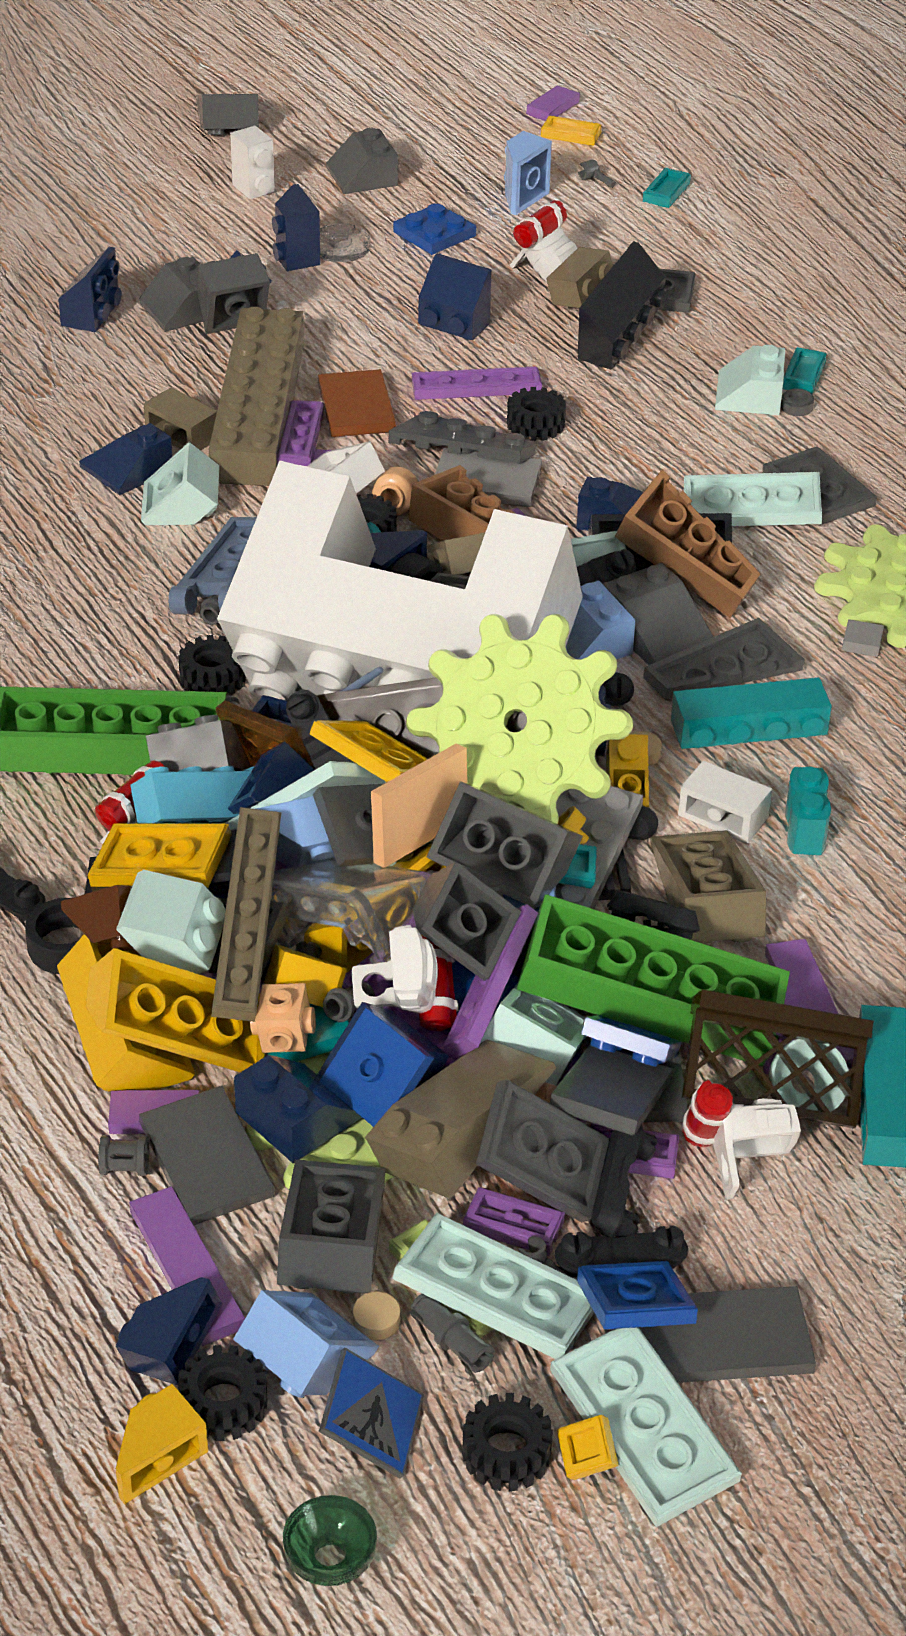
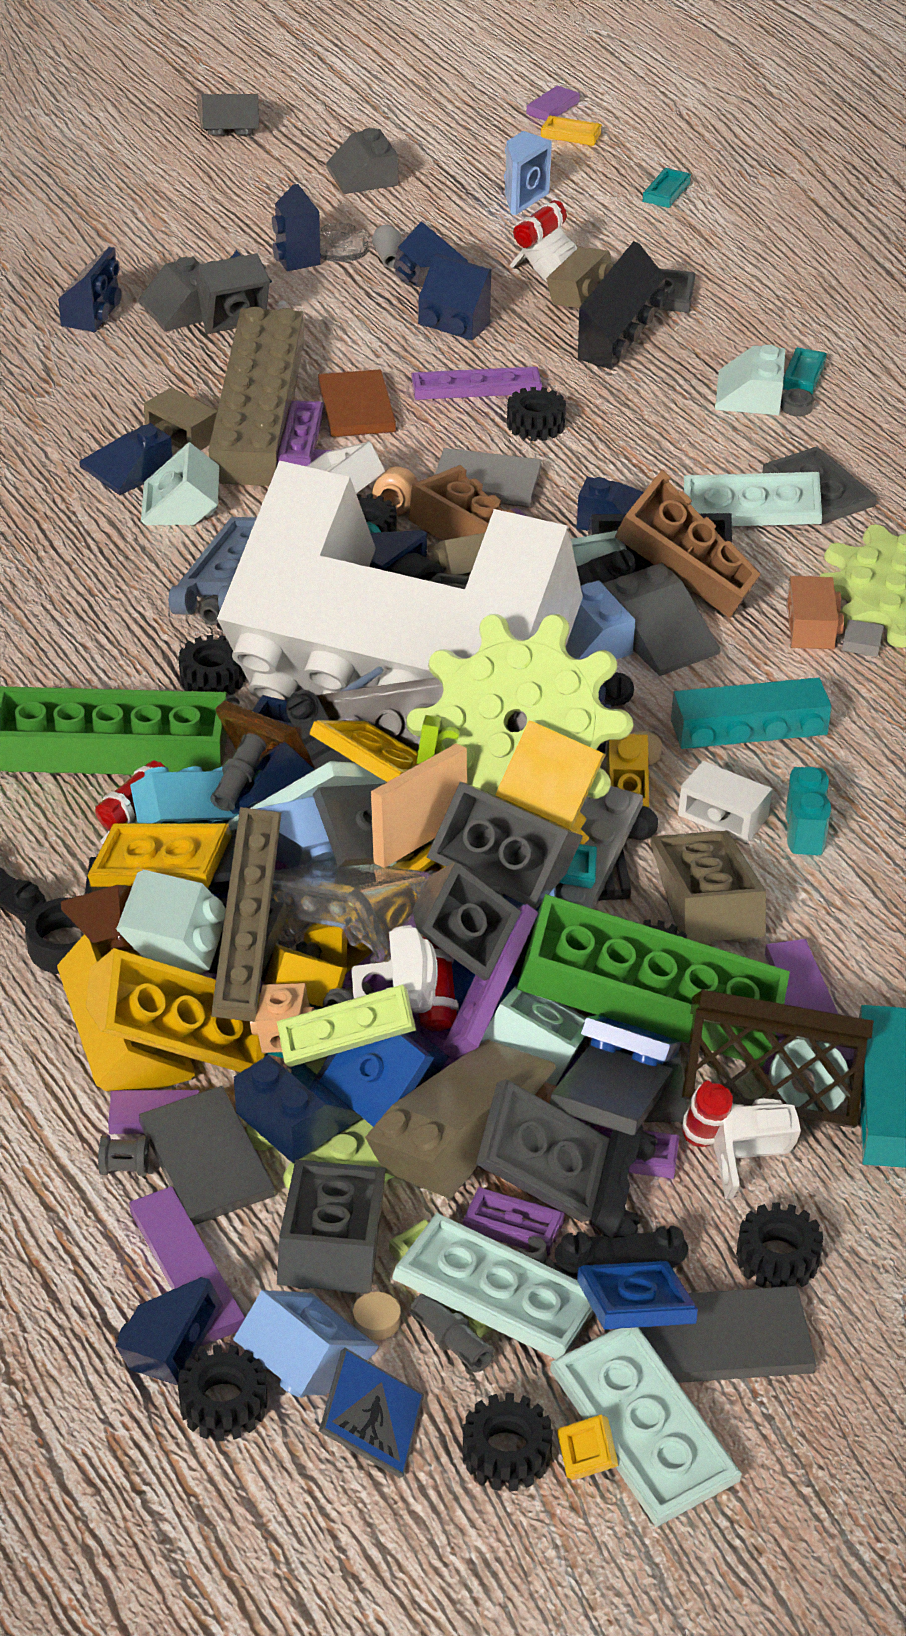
yellow slope [115,1384,208,1505] -> none
slope [146,715,251,772] -> none
white brick [230,126,275,199] -> none
clear green piece [283,1495,377,1586] -> none
dark grey wing [388,411,537,464] -> none
blue plate [393,203,476,255] -> none
dark grey hand [578,160,616,188] -> none
black piece [607,891,700,940] -> none
dark grey wing [643,618,805,700] -> none
none -> dark grey pin [210,733,267,811]
none -> yellowish green tile [277,984,416,1067]
none -> light grey cone [372,225,401,268]
none -> dark blue slope [393,221,468,287]
none -> lime tile [416,715,460,764]
none -> yellow tile [495,720,606,830]
none -> black tyre [736,1202,823,1288]
none -> nougat brick [787,576,844,649]

